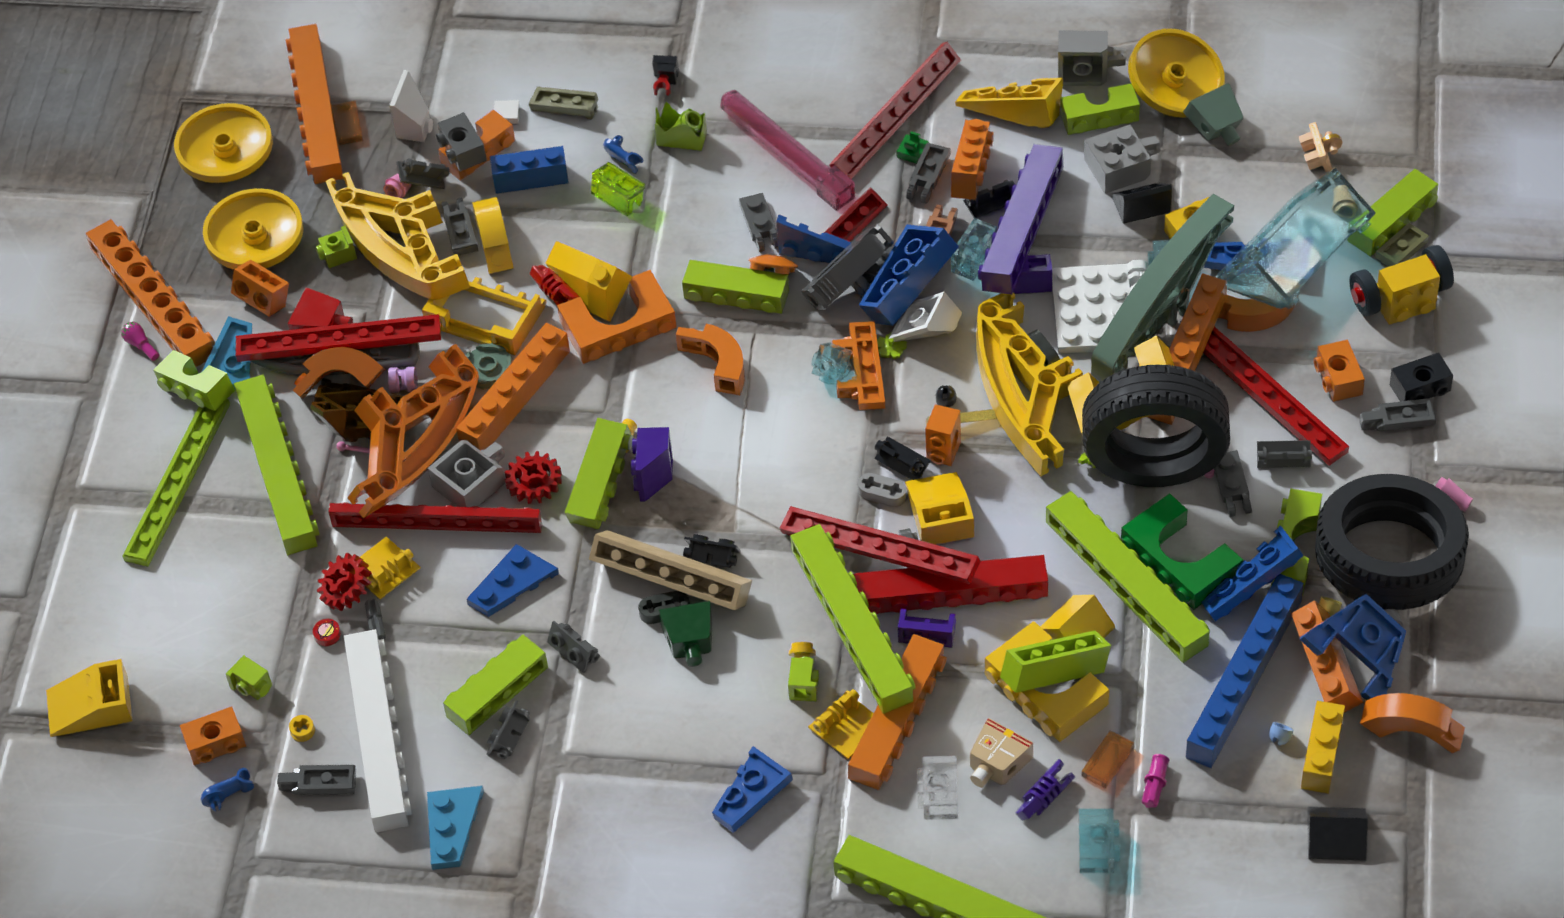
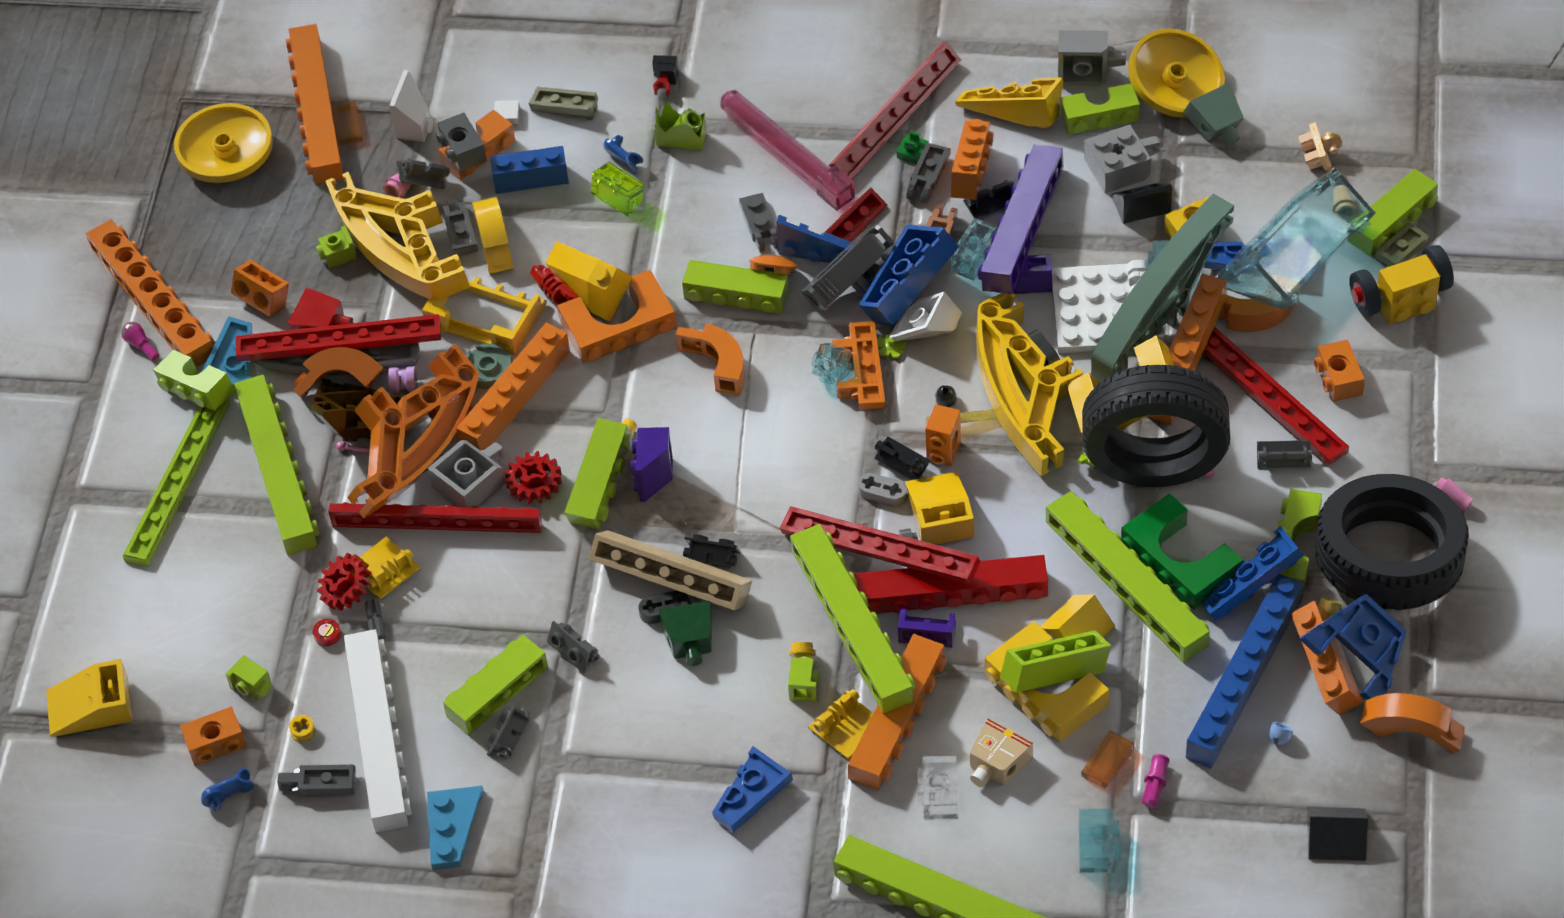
yellow dish [203,188,303,269] -> none
blue wing [466,544,559,617] -> none
dark purple hinge [1015,759,1075,821] -> none
dark grey hinge [1214,450,1252,517] -> none
yellow arch [1301,701,1345,794] -> none
dark grey hinge [1359,398,1436,431] -> none
black brick [1389,352,1453,402] -> none

